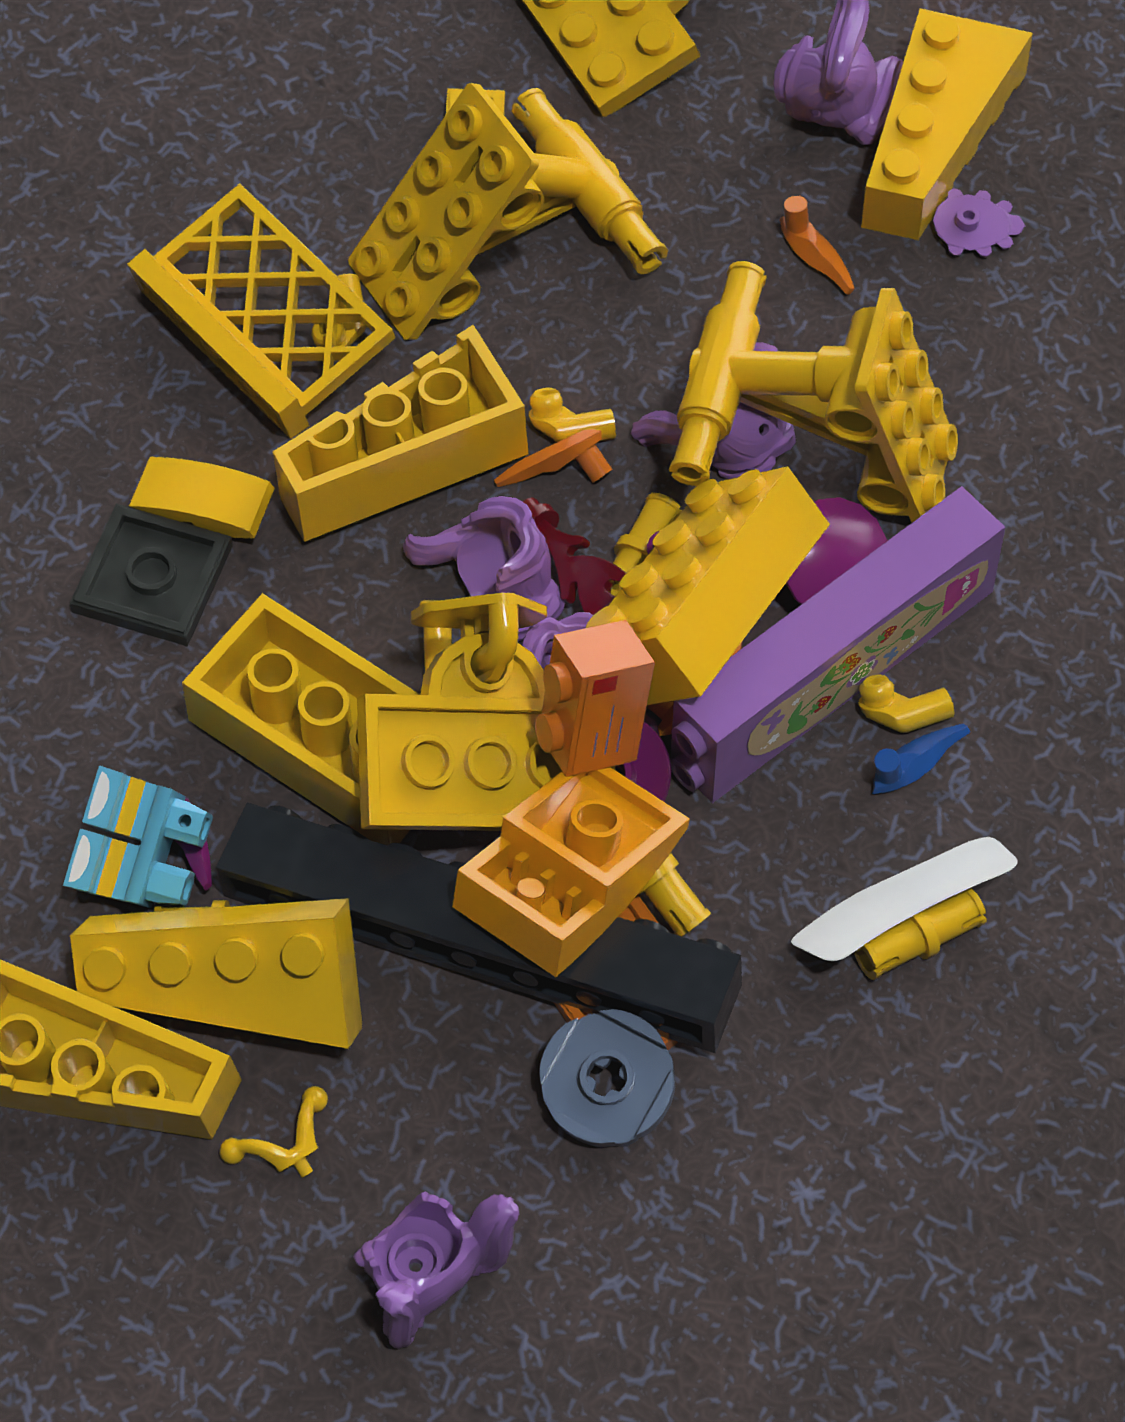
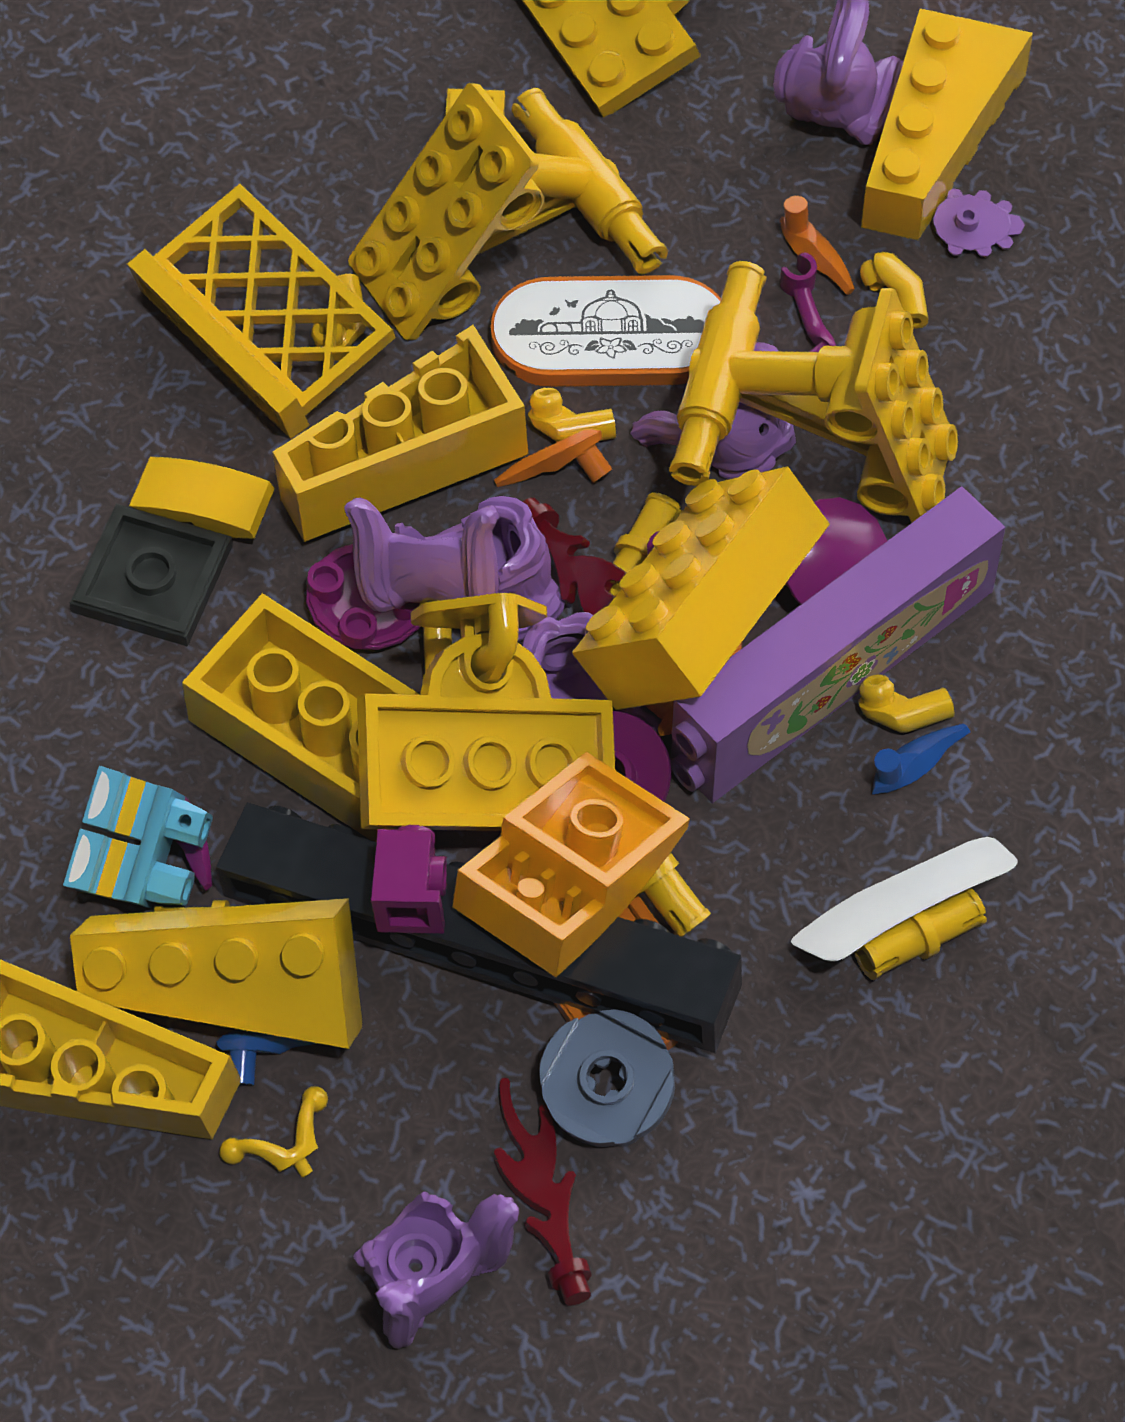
orange brick [535,620,655,776] -> none
none -> blue bar [216,1030,317,1086]
none -> magenta dish [306,544,420,650]
none -> medium lavender hair [344,497,500,612]
none -> magenta brick [371,825,447,934]
none -> white tile [491,275,721,387]
none -> dark red piece [494,1077,592,1306]
none -> magenta piece [780,253,836,352]
none -> yellow arm [860,252,928,329]

